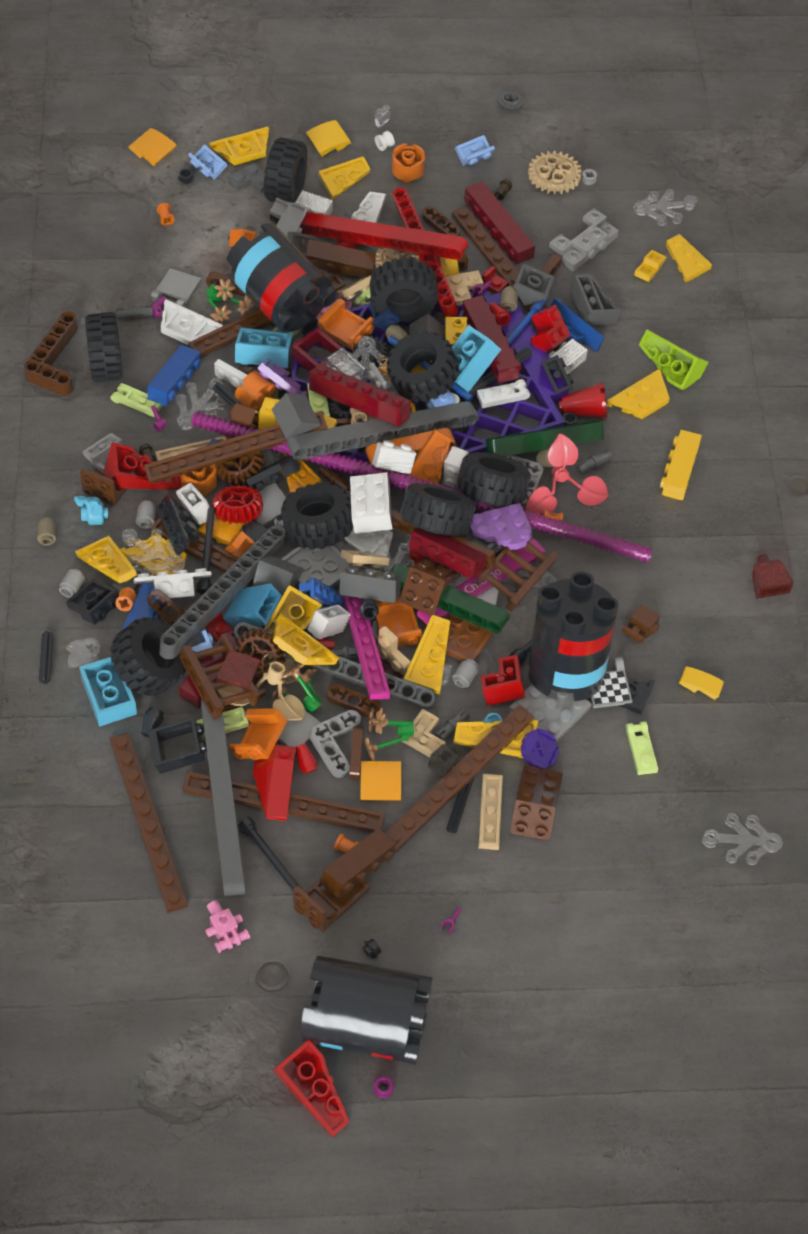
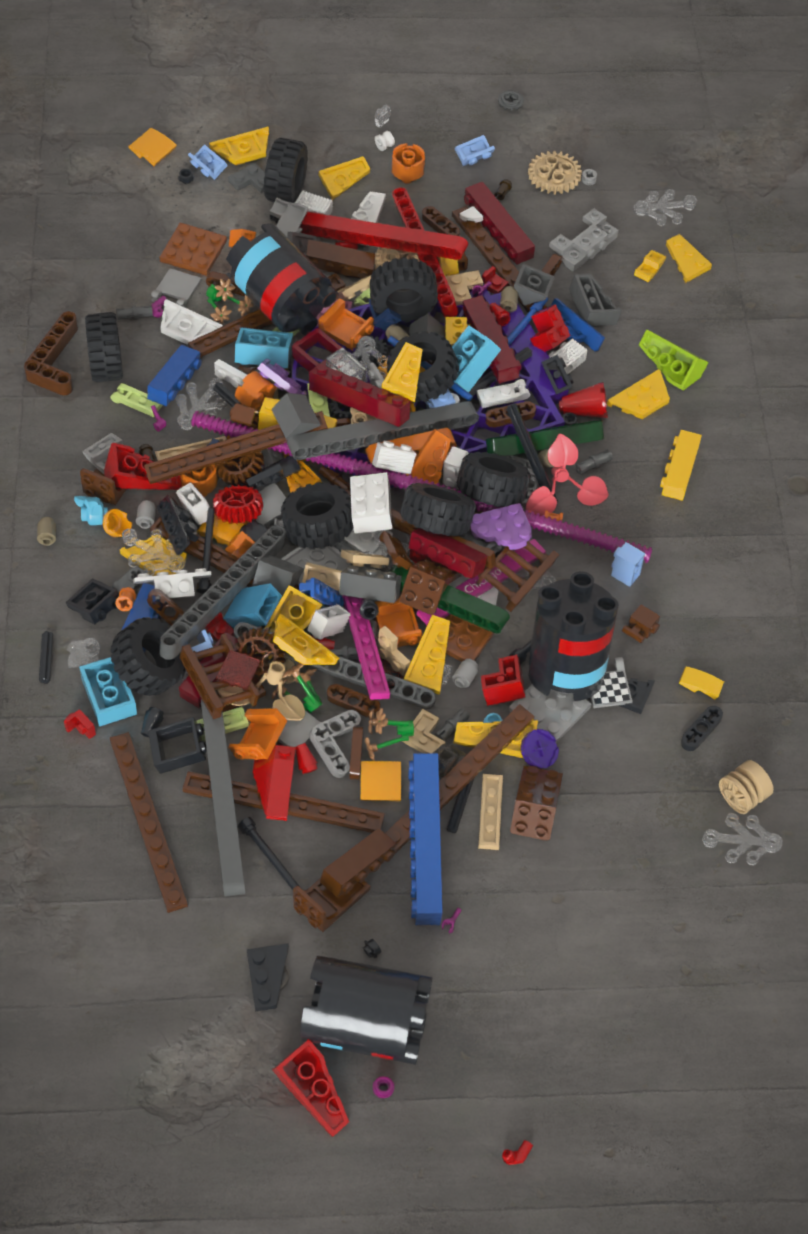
light grey brick [59,569,85,598] -> none
yellow wing [75,536,137,583] -> none
orange bush [156,203,175,226] -> none
bright pink piece [205,900,250,953] -> none
yellow slope [306,120,351,157] -> none
orange bush [333,833,359,853] -> none
yellowish green plate [626,721,658,775] -> none
clear red torso [752,554,794,599] -> none
none -> red bracket [64,709,96,739]
none -> light orange hair [103,509,132,537]
none -> dark orange plate [160,222,227,276]
none -> black wing [247,943,289,1012]
none -> tan plate [302,562,342,591]
none -> reddish brown plate [379,531,412,570]
none -> yellow wing [382,342,422,402]
none -> blue brick [408,753,442,925]
none -> white tile [460,206,483,222]
none -> reddish brown beam [485,401,536,428]
none -> red arm [502,1140,533,1165]
none -> black axle [506,404,558,503]
none -> light blue brick [611,542,645,587]
none -> black beam [681,706,723,751]
none -> tan wheel [719,760,774,814]

